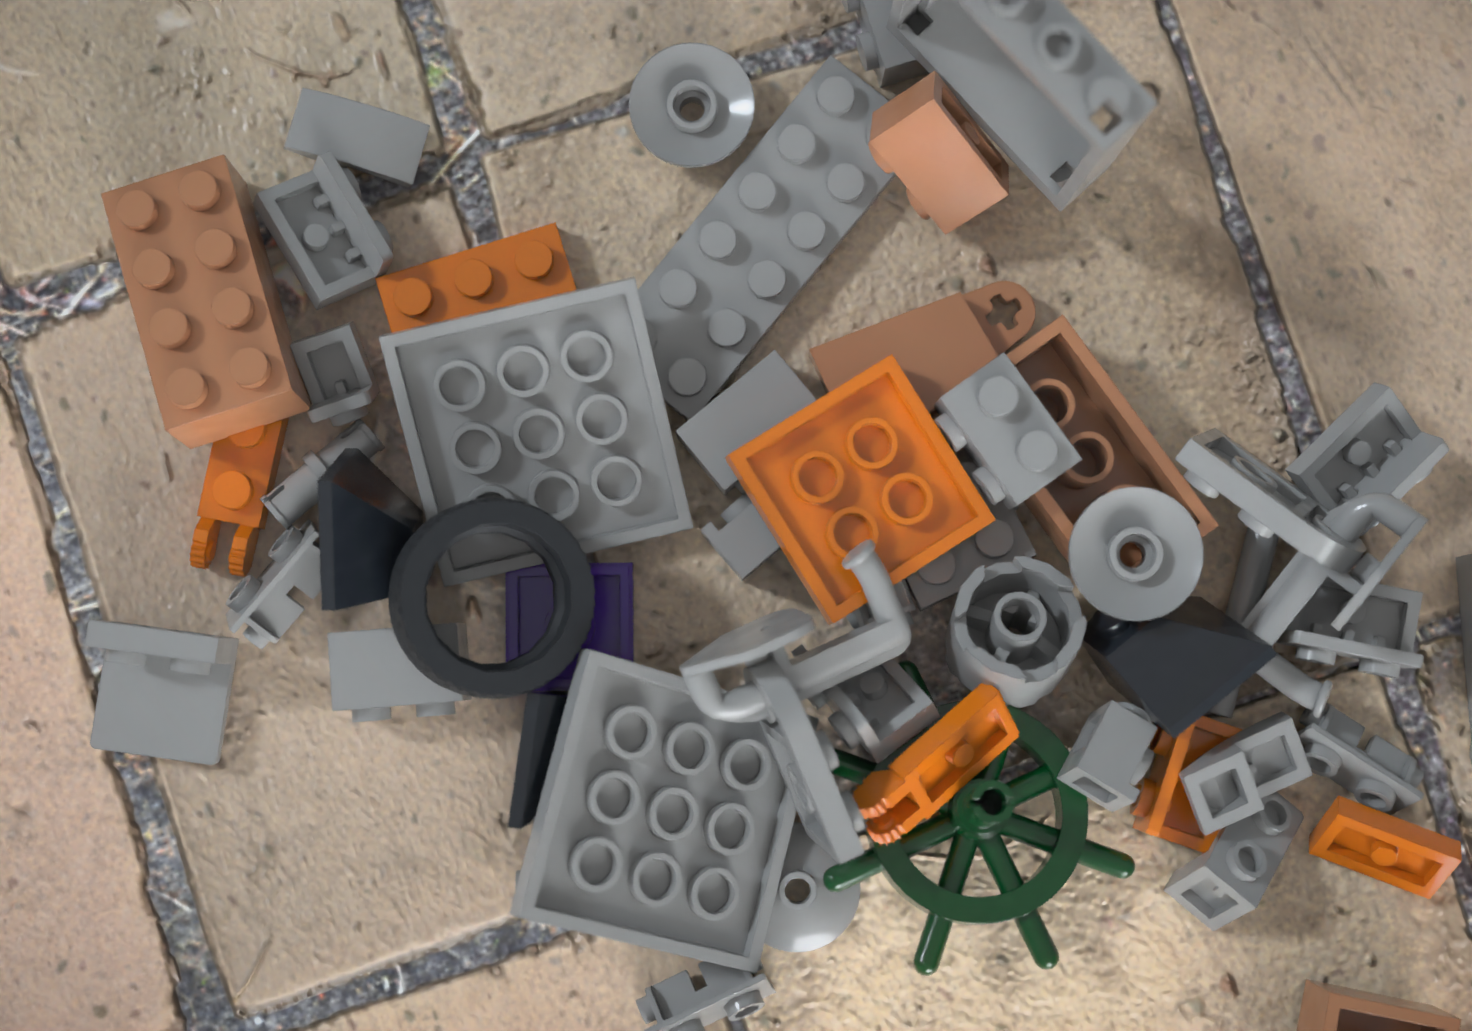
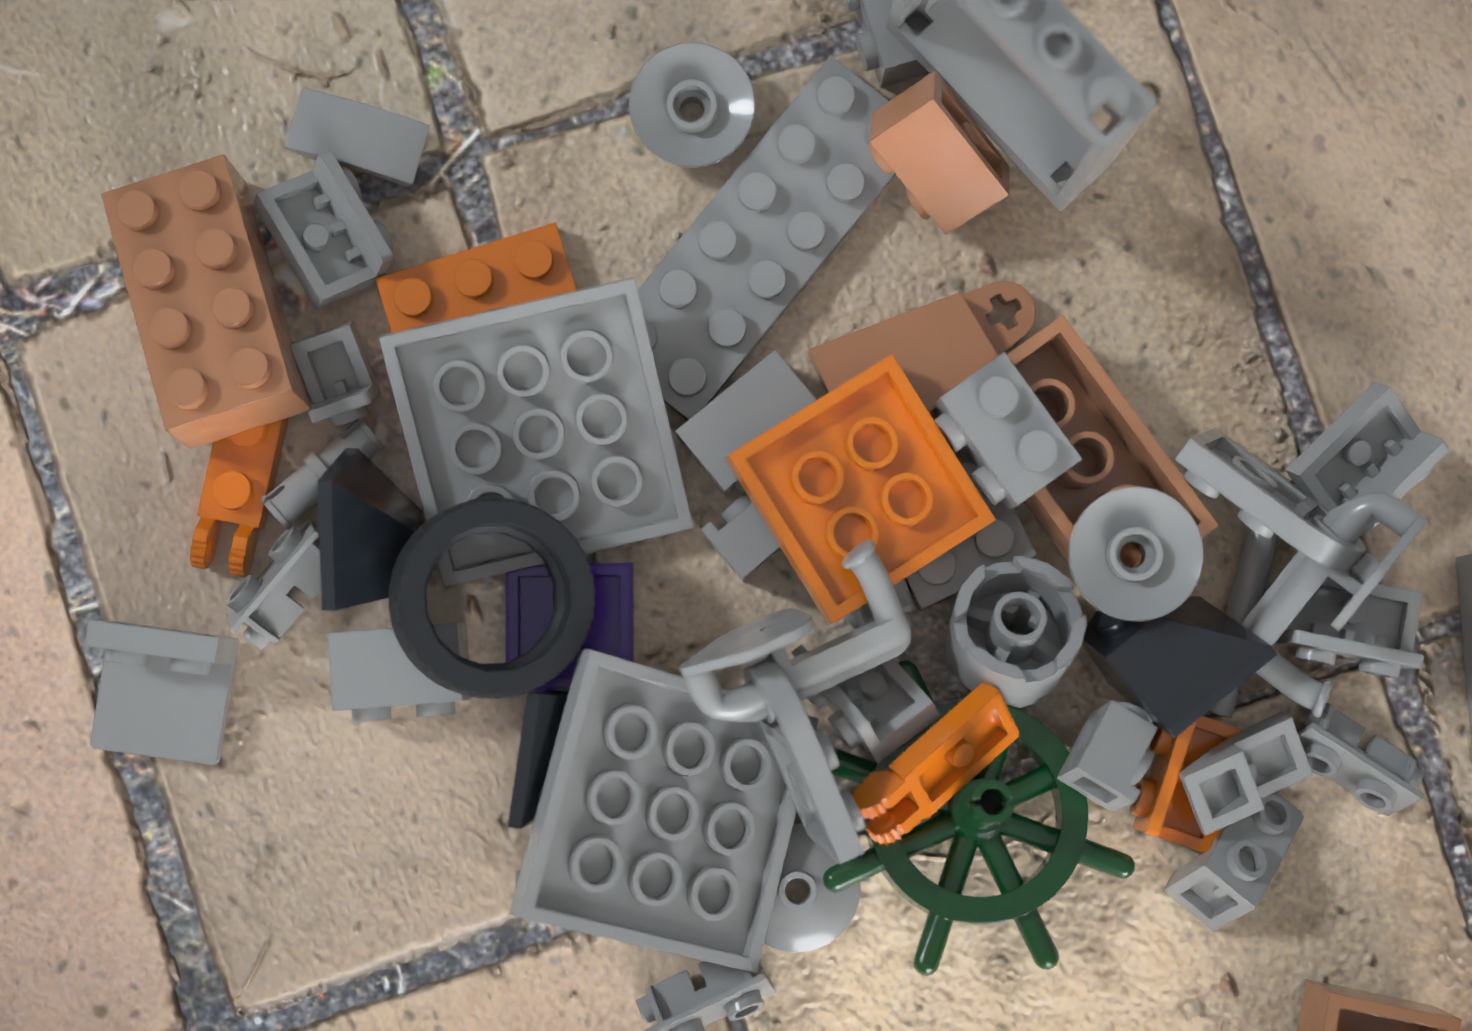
orange plate [1309,795,1462,899] -> none

